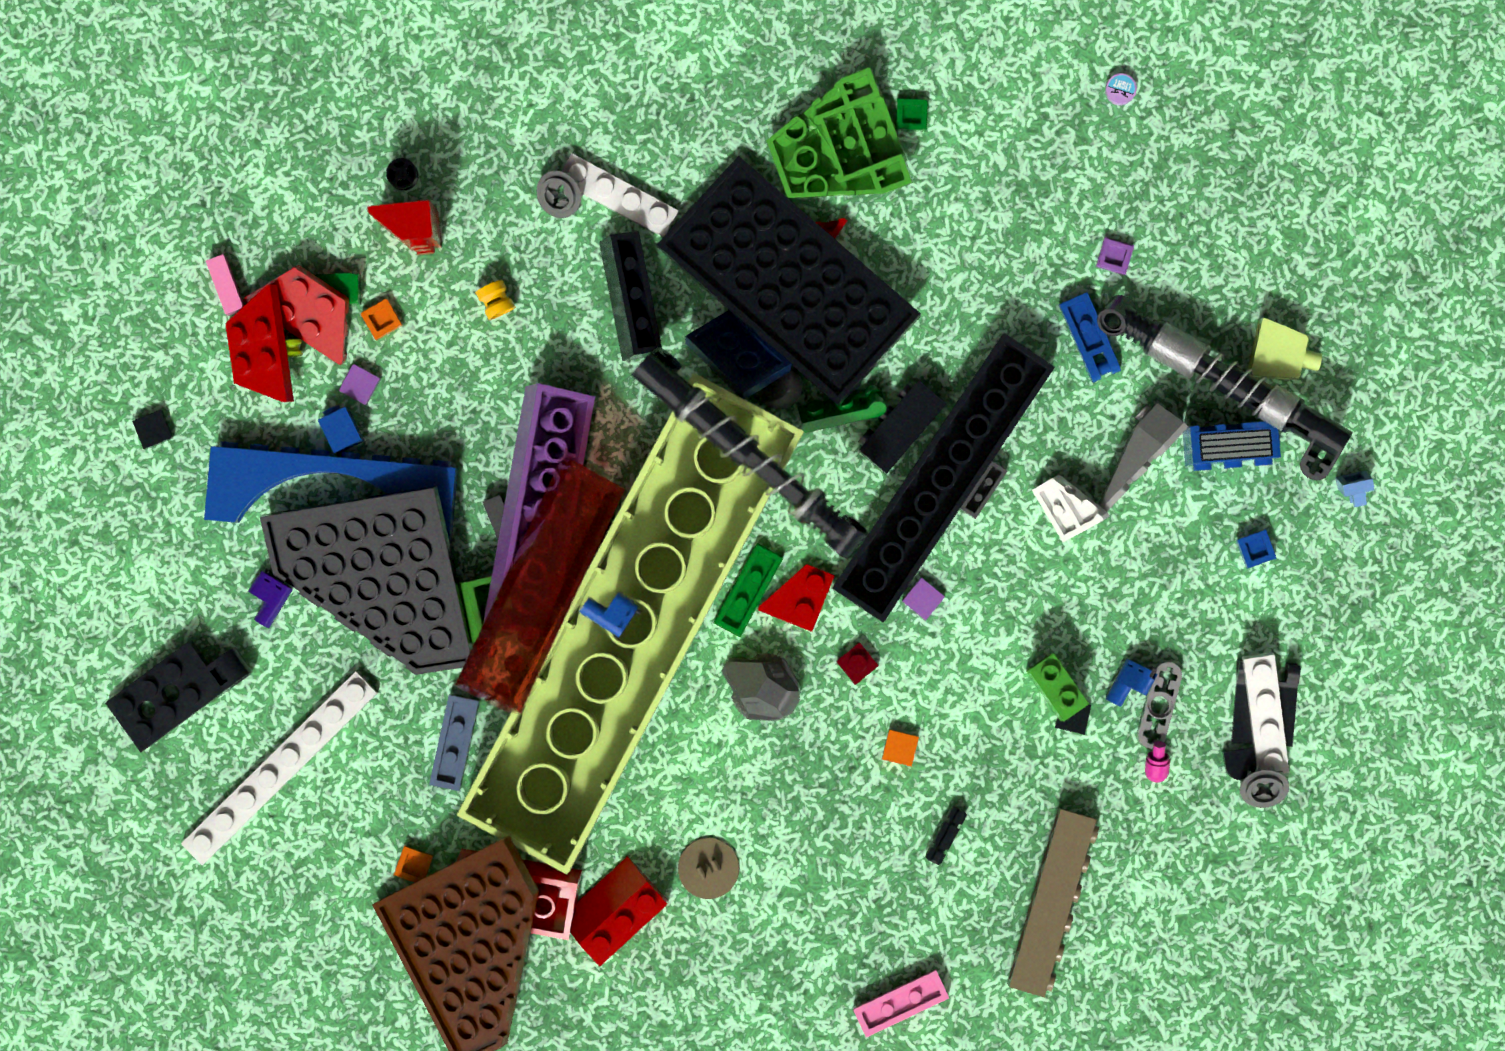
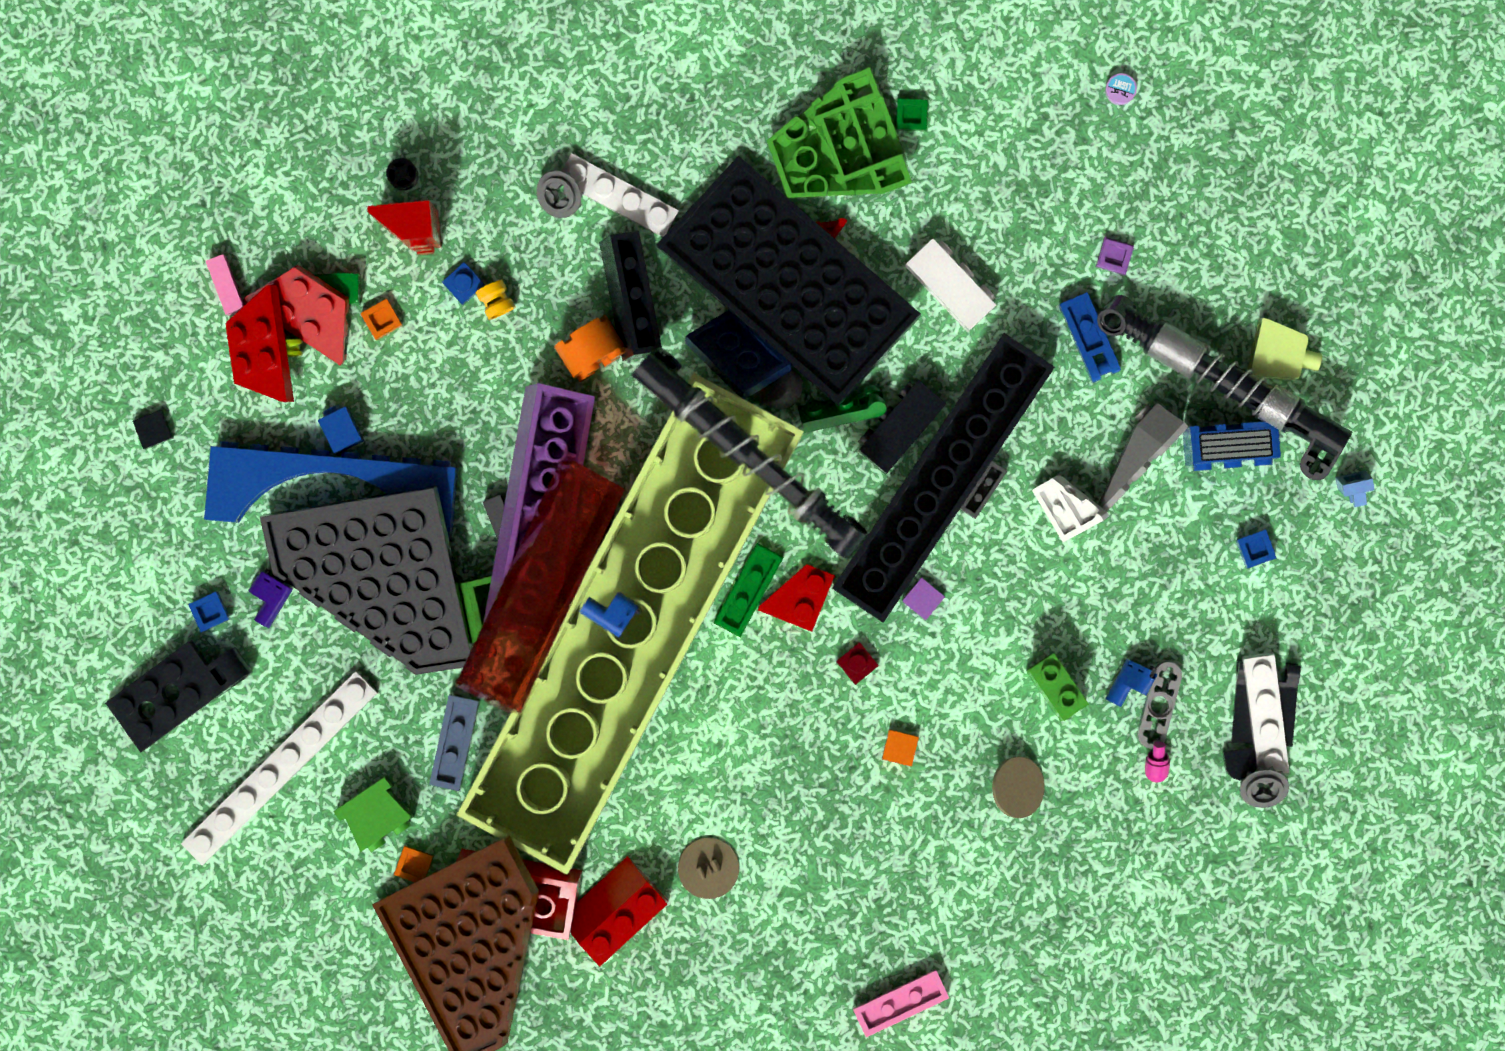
medium lavender tile [339,364,381,405] -> none
dark grey helmet [721,653,801,721] -> none
black axle [925,806,967,865] -> none
dark tan brick [1007,807,1099,998] -> none
black tile [1054,705,1091,735] -> none
none -> blue plate [188,592,230,632]
none -> bright green hips [333,775,414,852]
none -> blue plate [442,262,486,305]
none -> orange brick [554,314,626,382]
none -> white brick [905,239,996,332]
none -> dark tan piece [992,757,1045,818]

